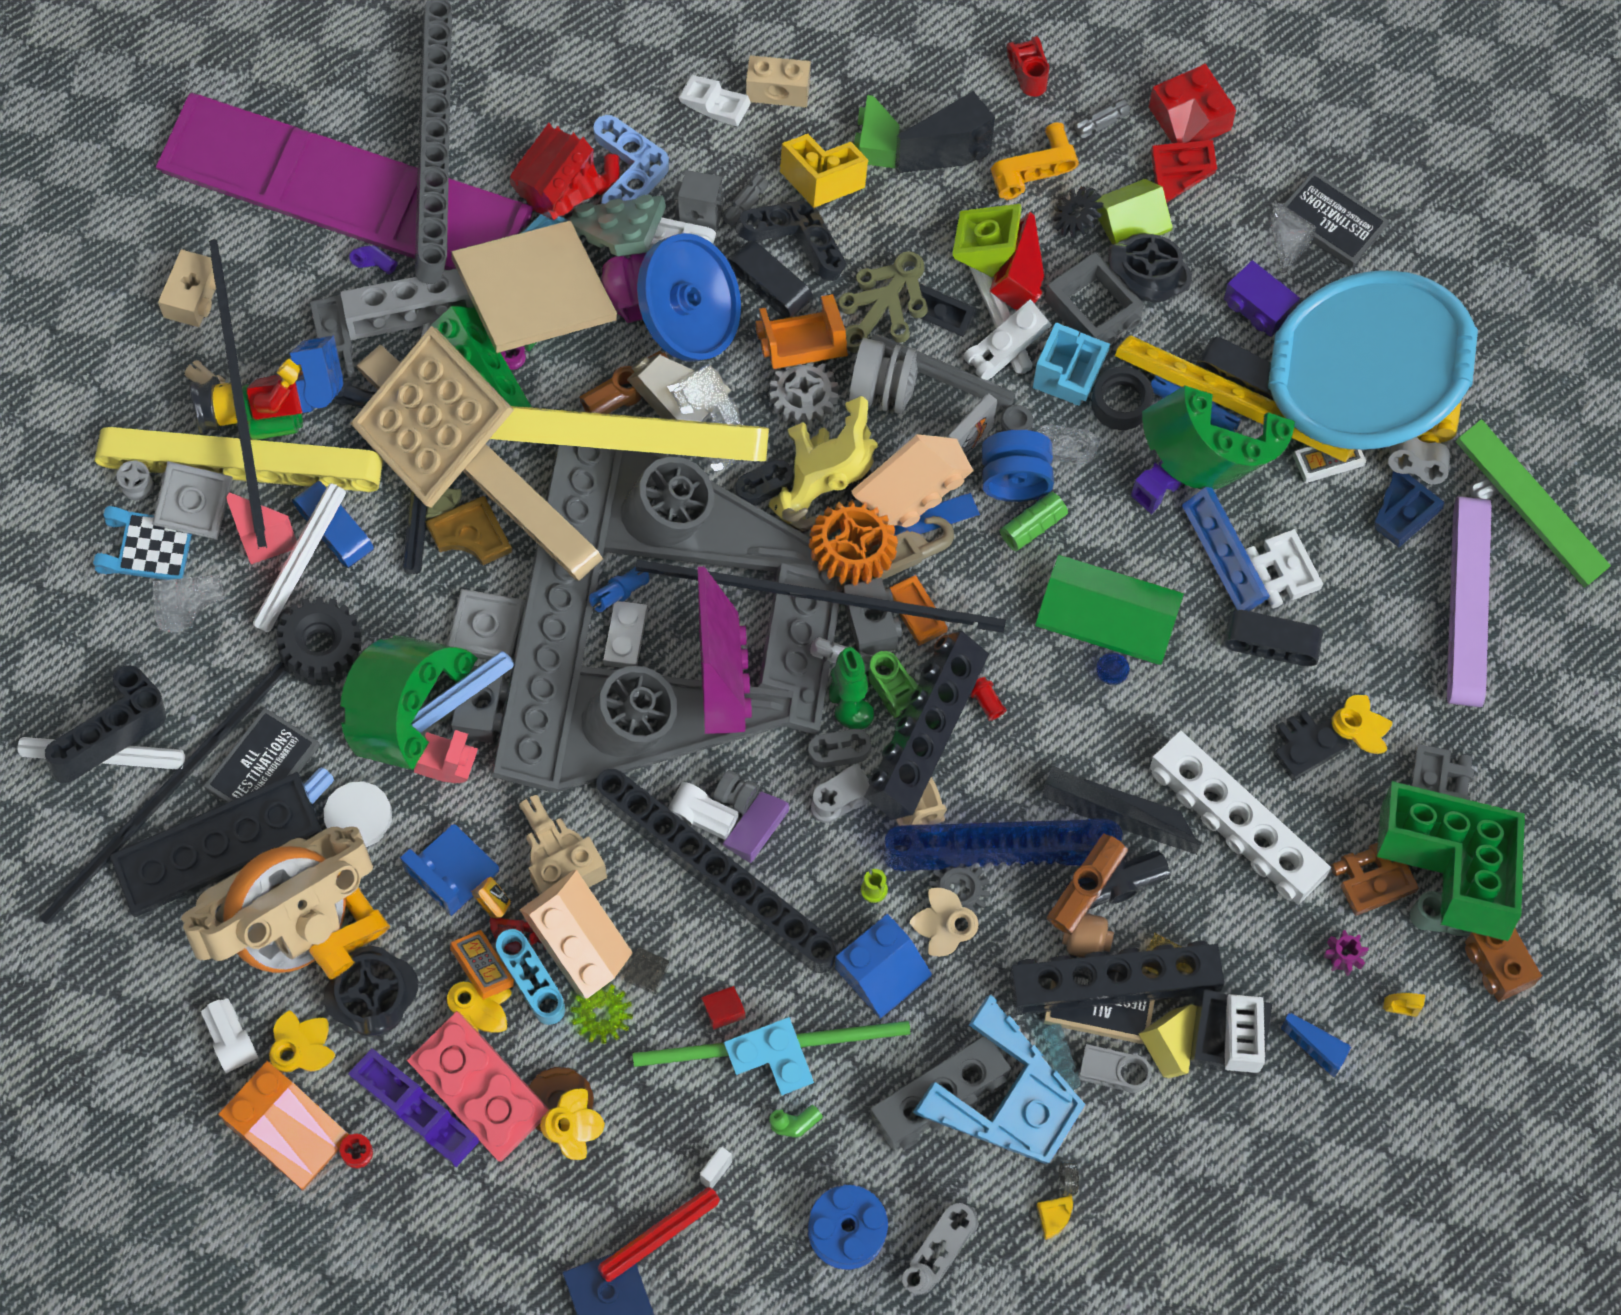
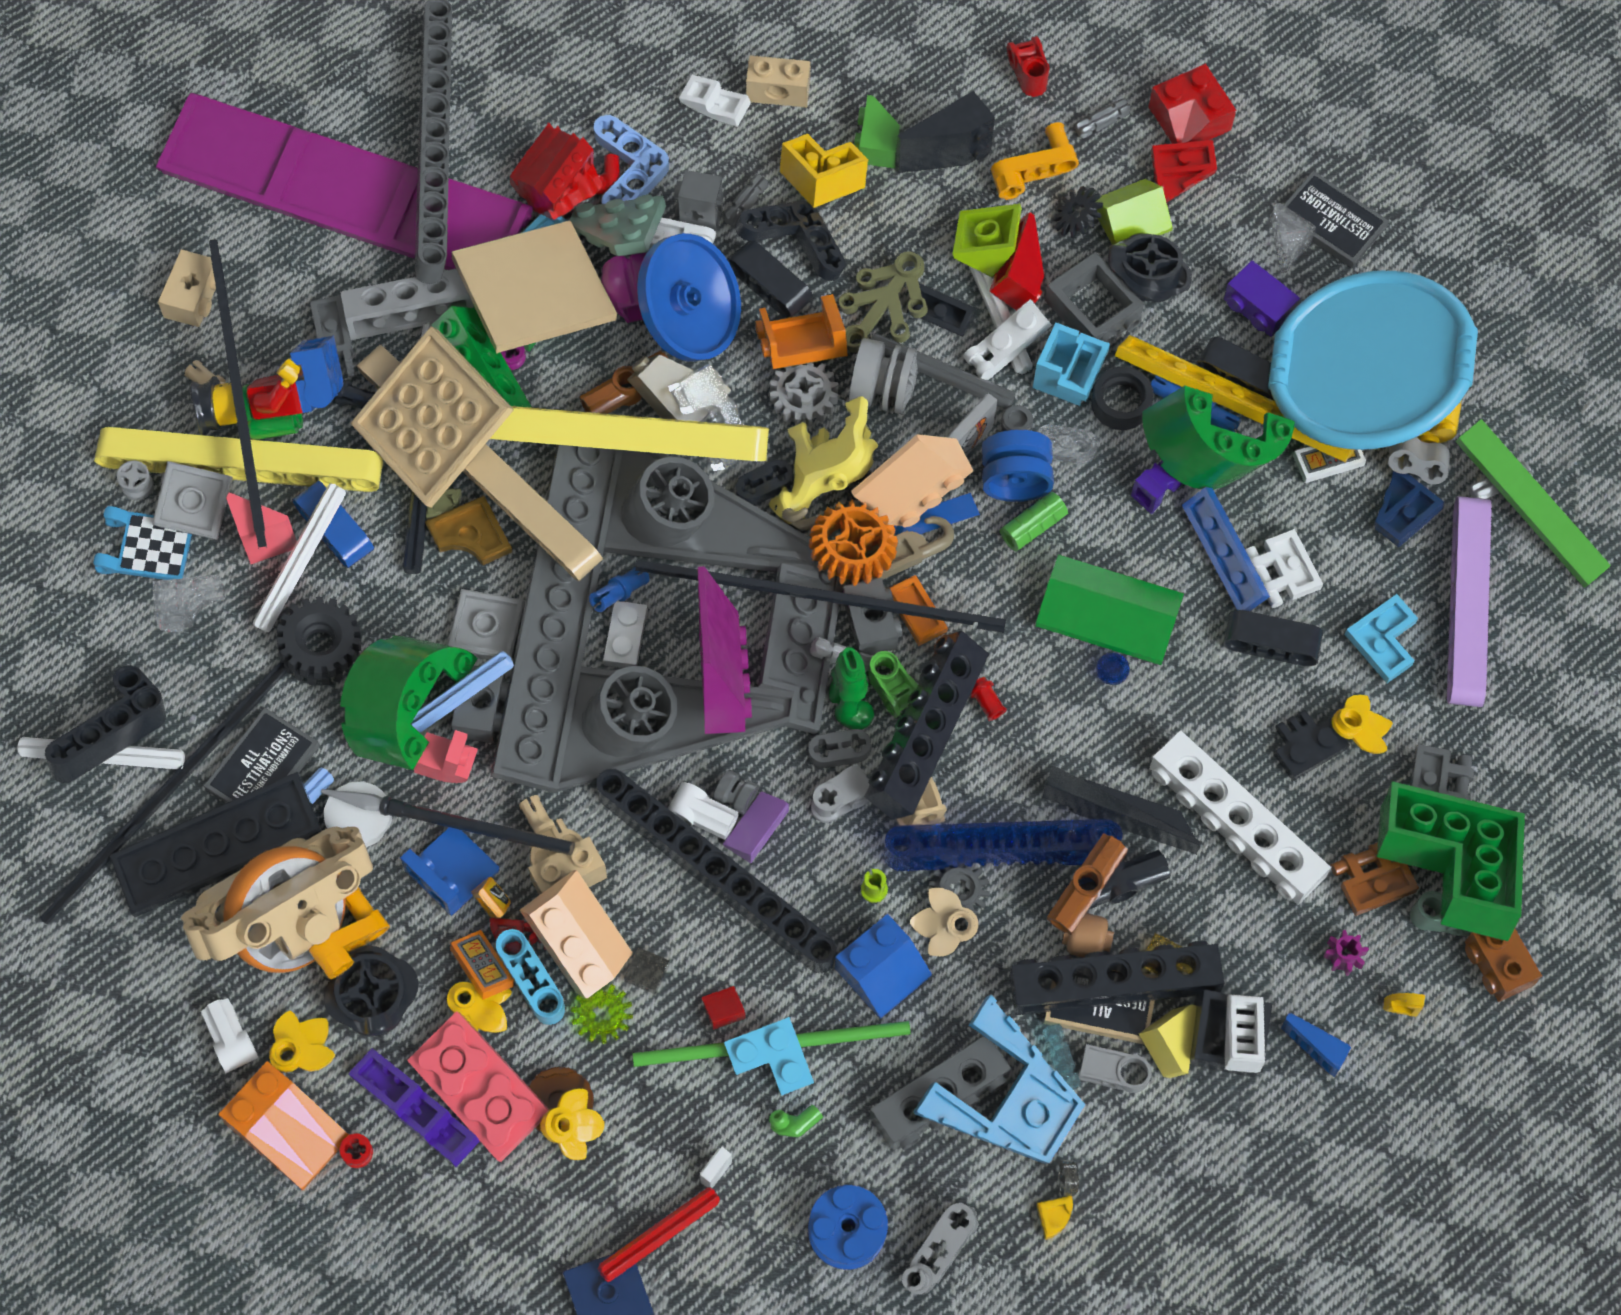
dark purple arm [349,245,398,274] -> none
none -> black piece [321,789,575,855]
none -> medium azure plate [1345,594,1418,683]

